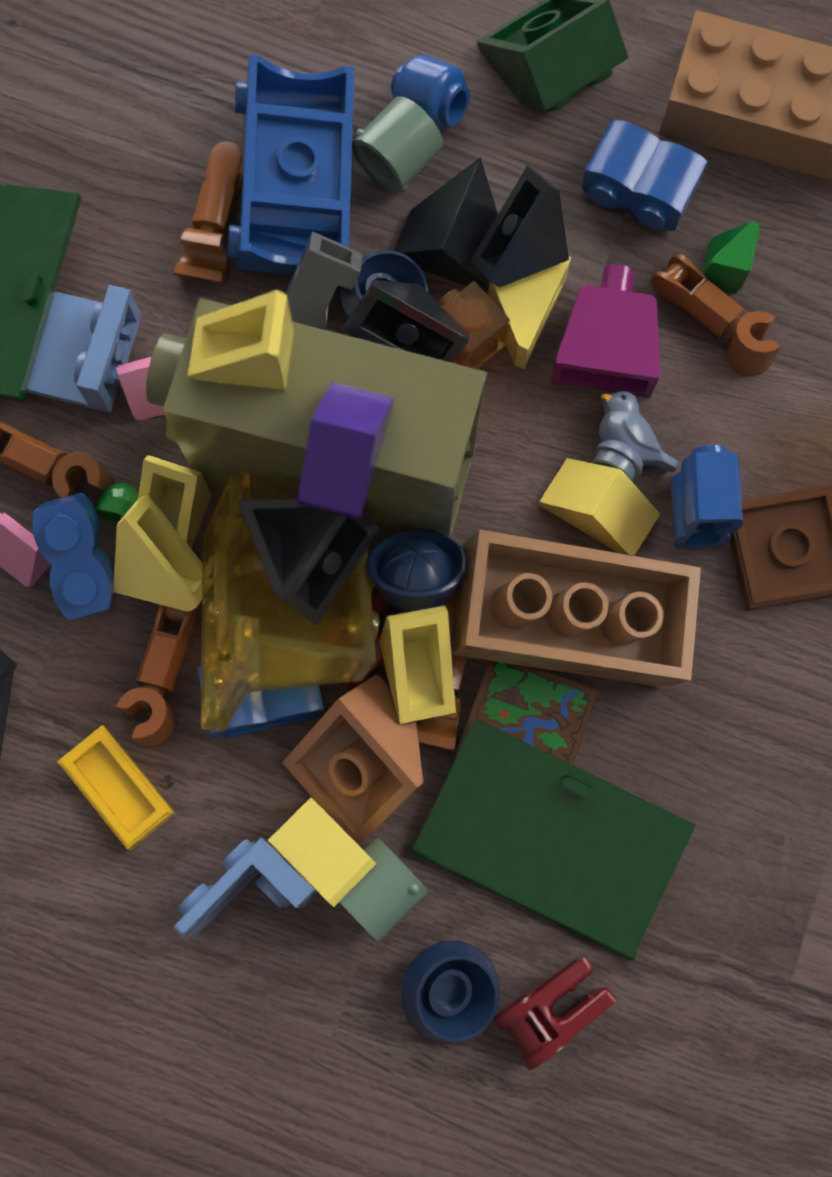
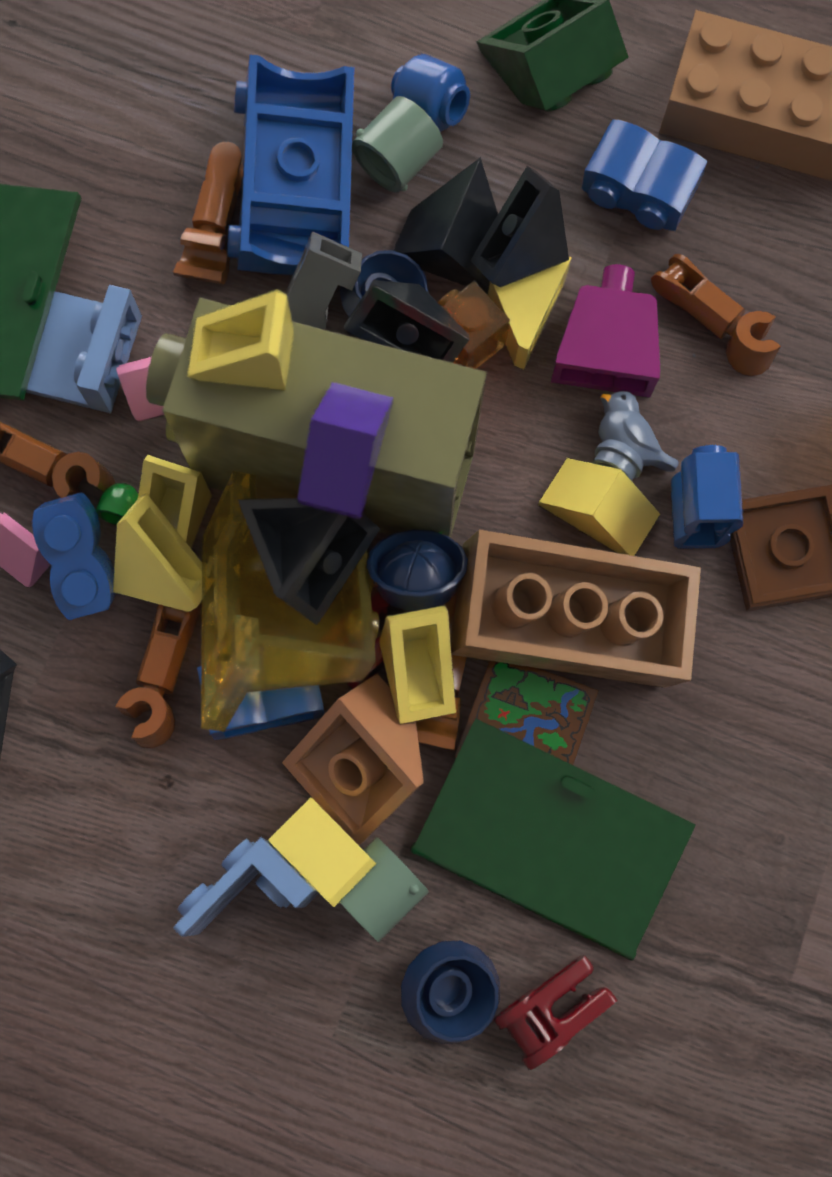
yellow tile [57,725,176,851] -> none
green slope [702,221,761,294] -> none

